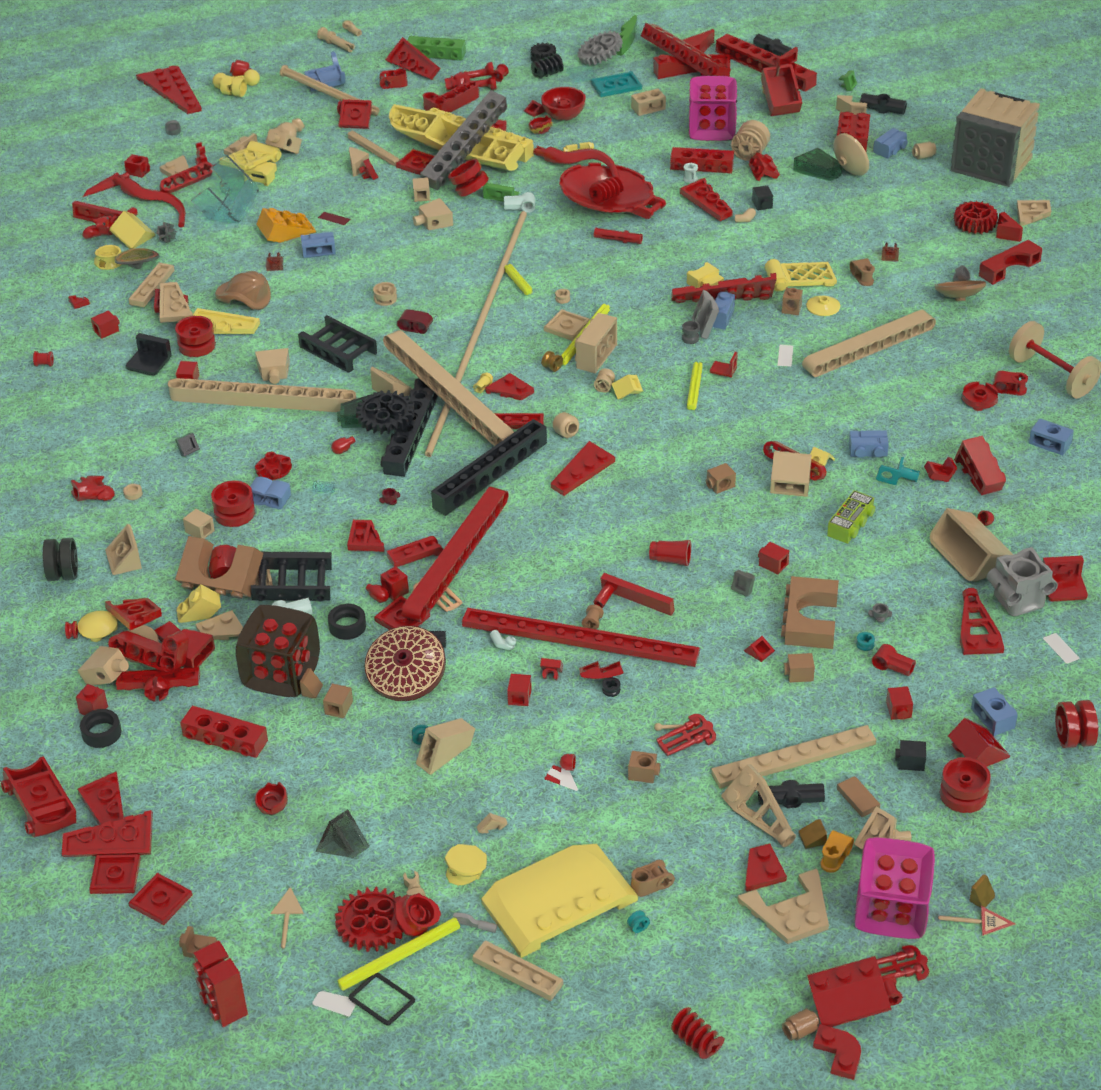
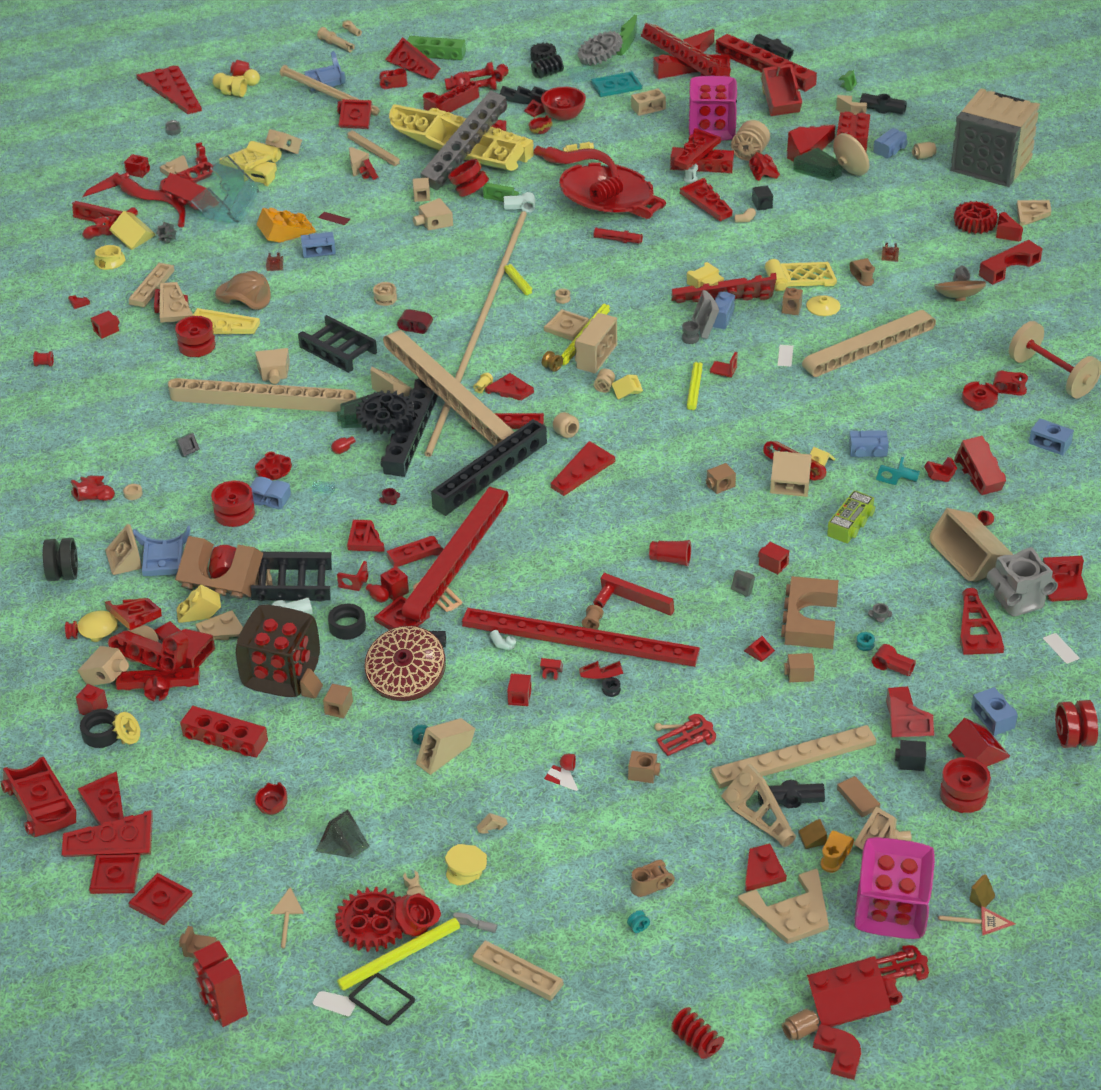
shield [115,248,159,269] -> none
black bracket [126,333,172,375] -> none
red brick [176,361,200,380] -> none
tan brick [183,509,215,539] -> none
tan bracket [224,133,258,155] -> none
tan animal [272,118,304,145] -> none
red tile [396,149,435,175] -> none
light yellow slope [481,844,638,958] -> none
red slope [774,47,798,72] -> none
none -> light yellow gear [112,712,140,745]
none -> medium blue piece [133,525,190,576]
none -> red slope [161,172,220,211]
none -> red bracket [337,561,369,591]
none -> black slope [500,86,547,105]
none -> red wing [674,128,721,170]
none -> red wedge [787,125,836,166]
none -> red wing [889,697,934,737]

